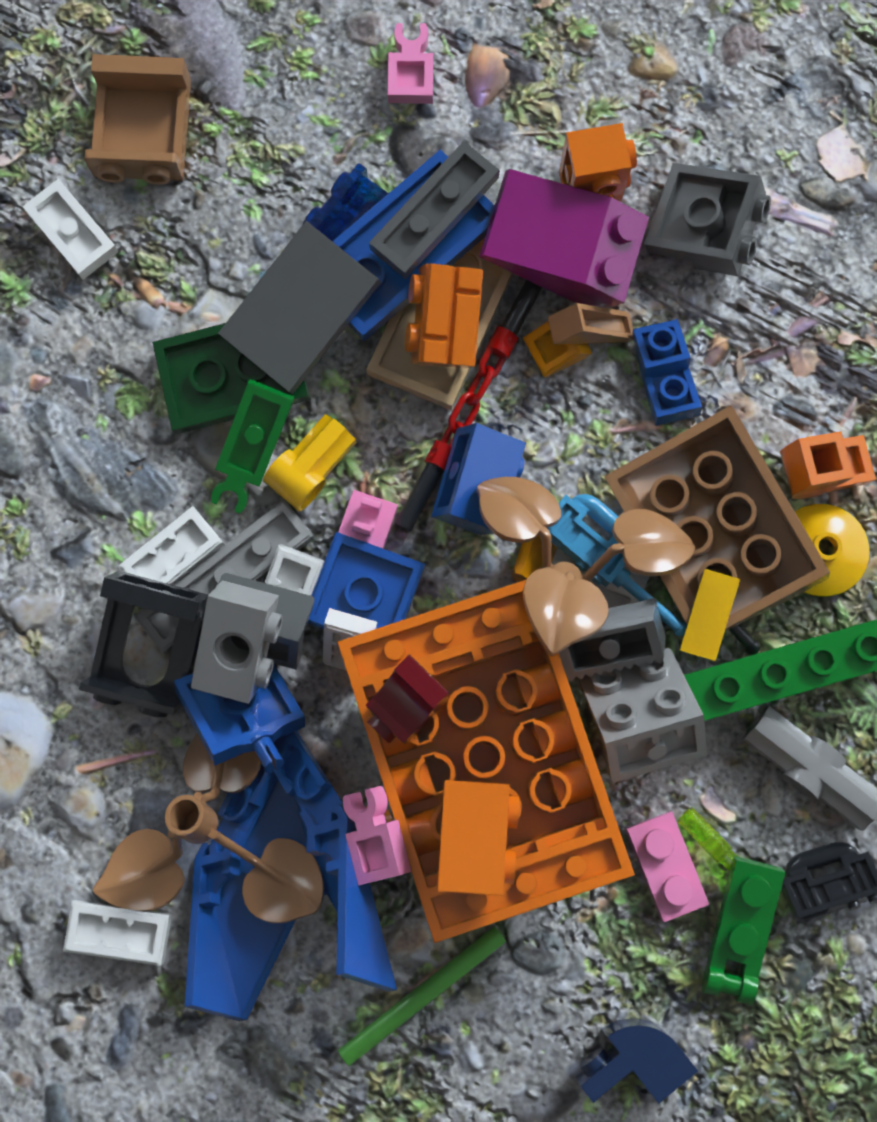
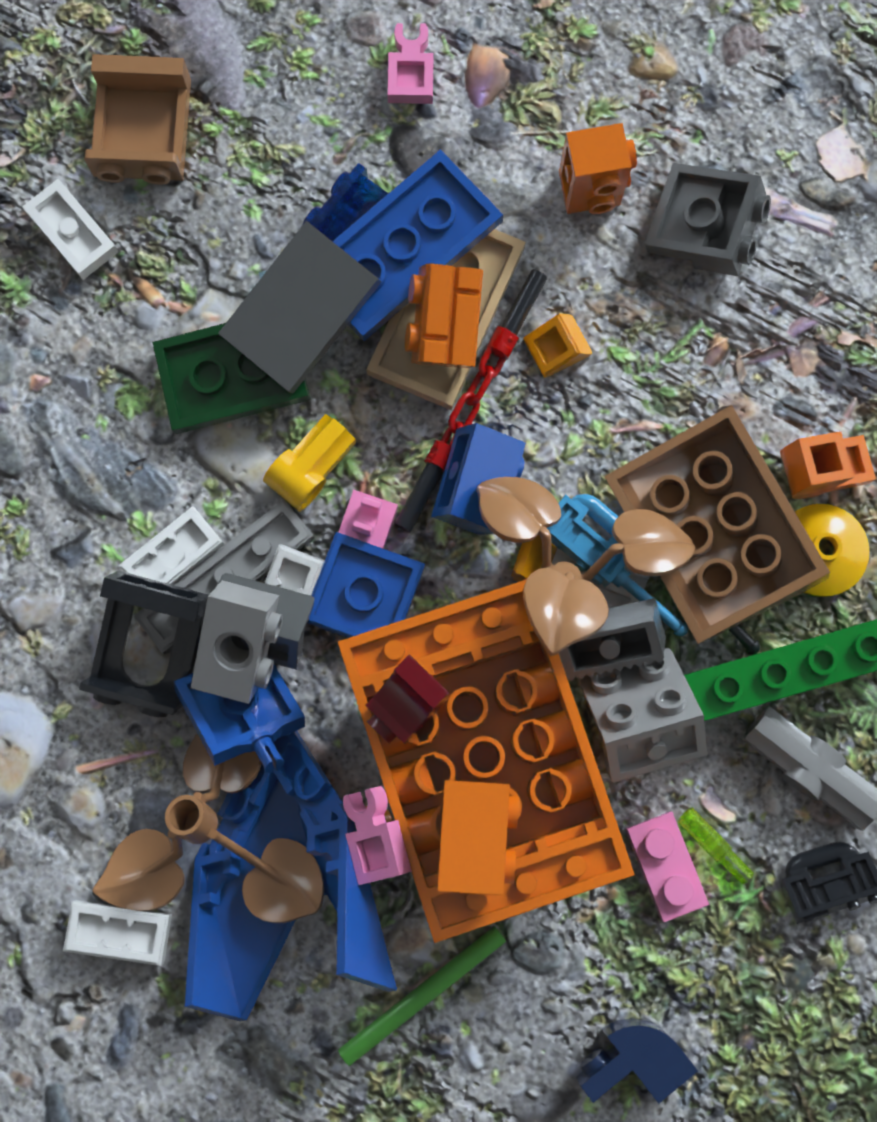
green plate [211,379,294,514] -> none
white plate [322,608,377,671] -> none
dark grey plate [369,141,500,279] -> none
magenta slope [479,169,649,308] -> none
medium nougat piece [548,303,633,345] -> none
blue slope [632,319,702,426] -> none
yellow sticker [680,569,740,661] -> none
green plate [702,856,785,1005] -> none

